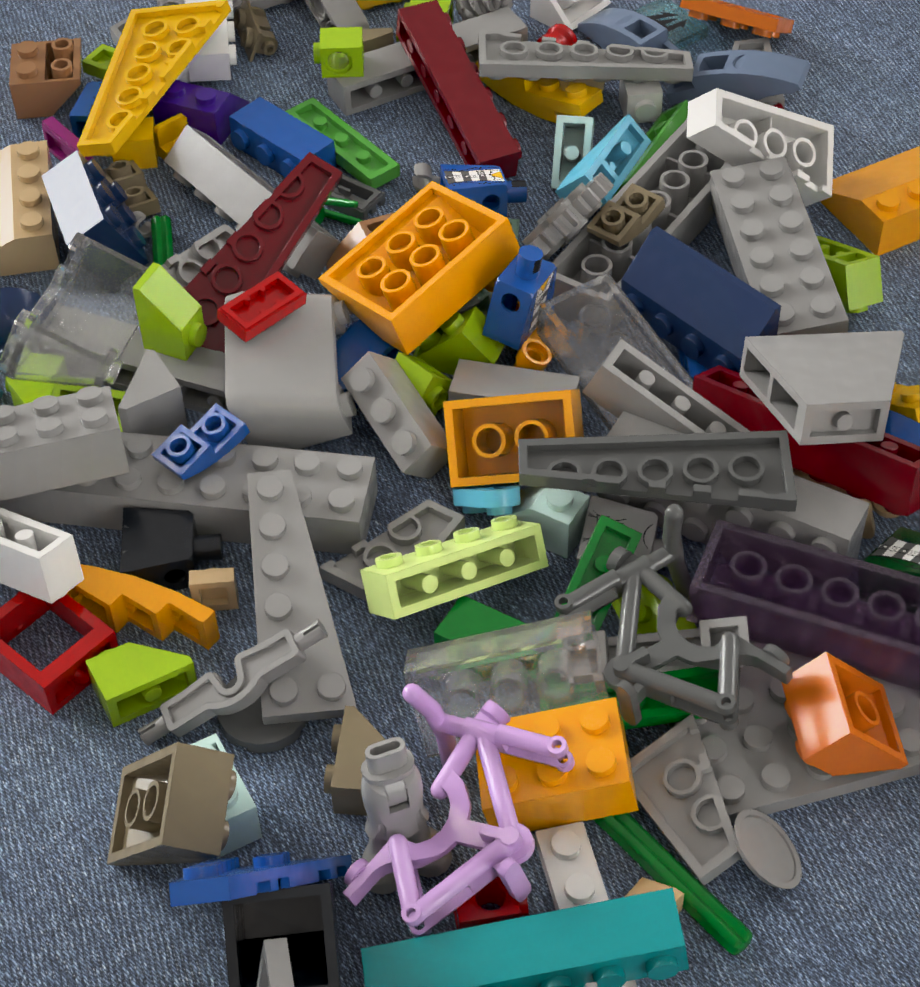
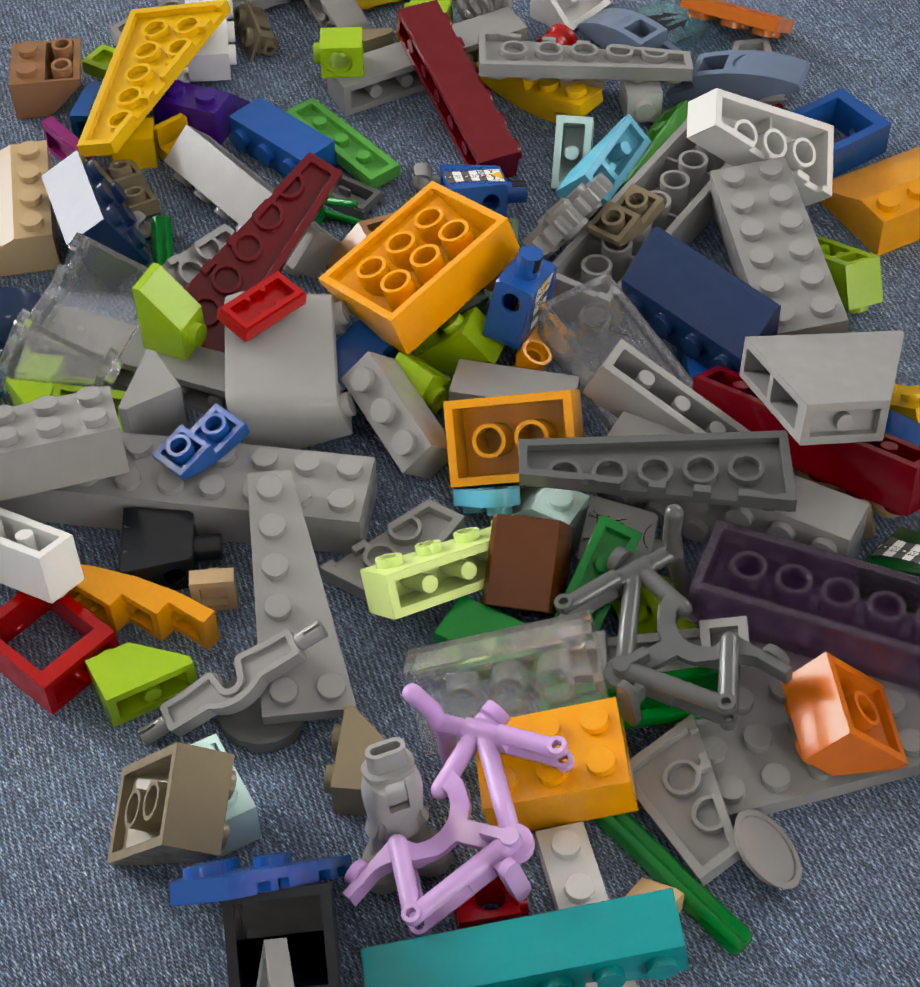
none -> reddish brown slope [481,514,574,616]
none -> blue window [792,88,891,178]

